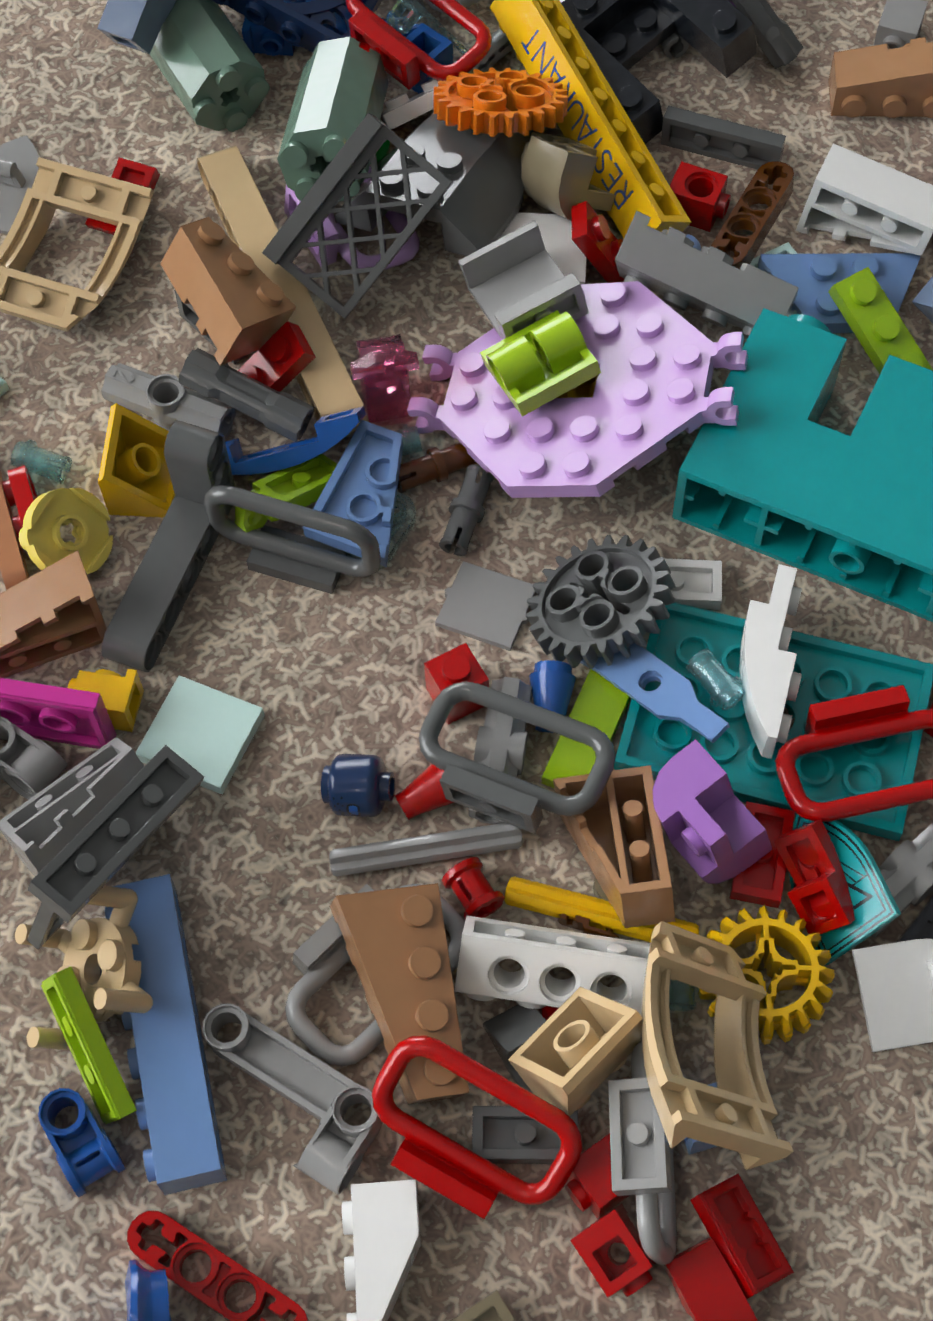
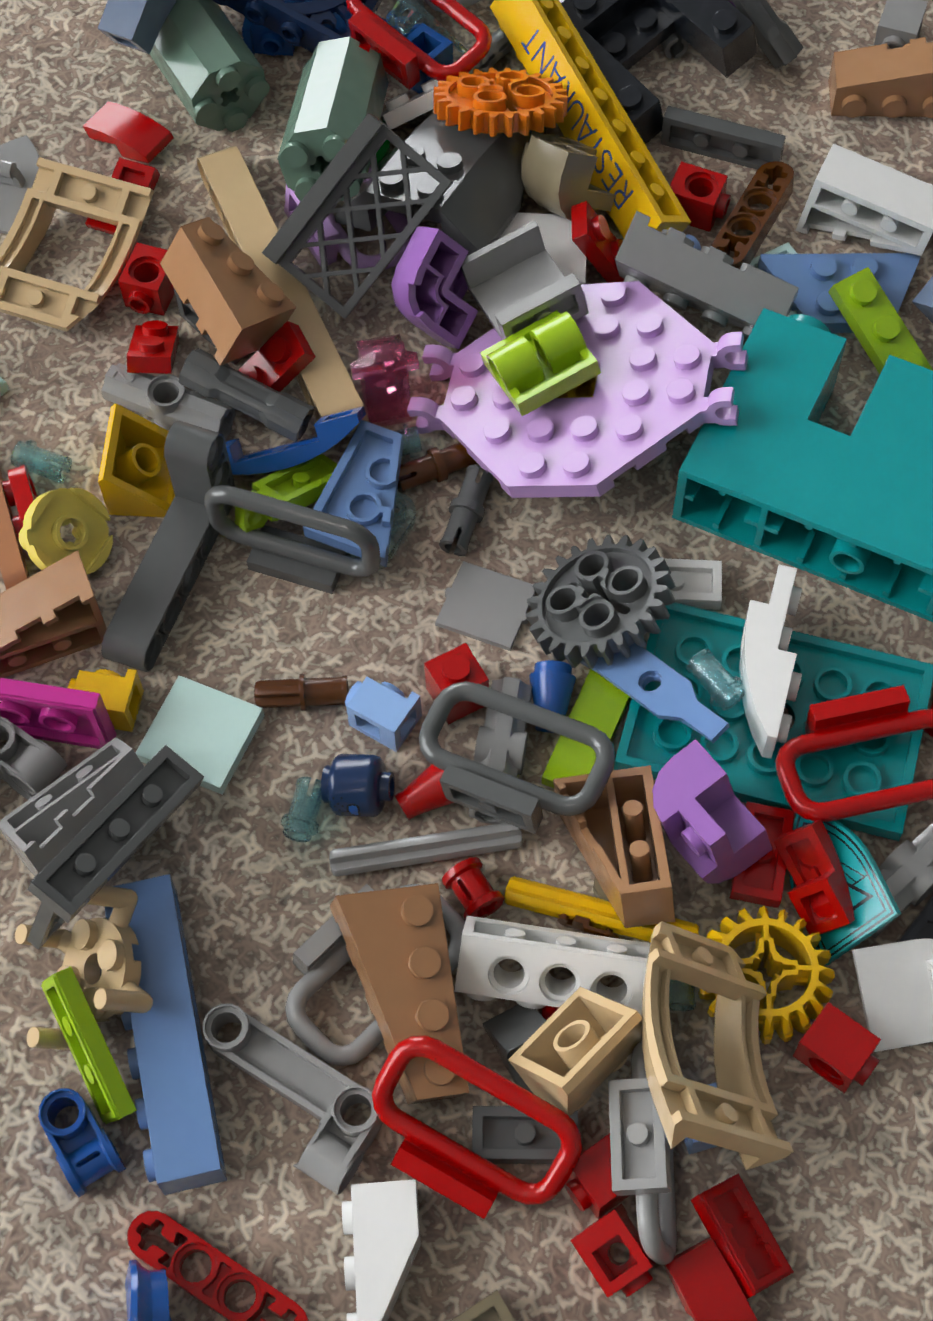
none -> red slope [83,101,174,163]
none -> red brick [118,242,175,316]
none -> red plate [126,320,179,374]
none -> reddish brown axle [254,674,349,711]
none -> clear light blue pin [281,777,322,842]
none -> light blue brick [345,677,422,752]
none -> medium lavender brick [391,226,478,349]
none -> red brick [793,1002,881,1094]

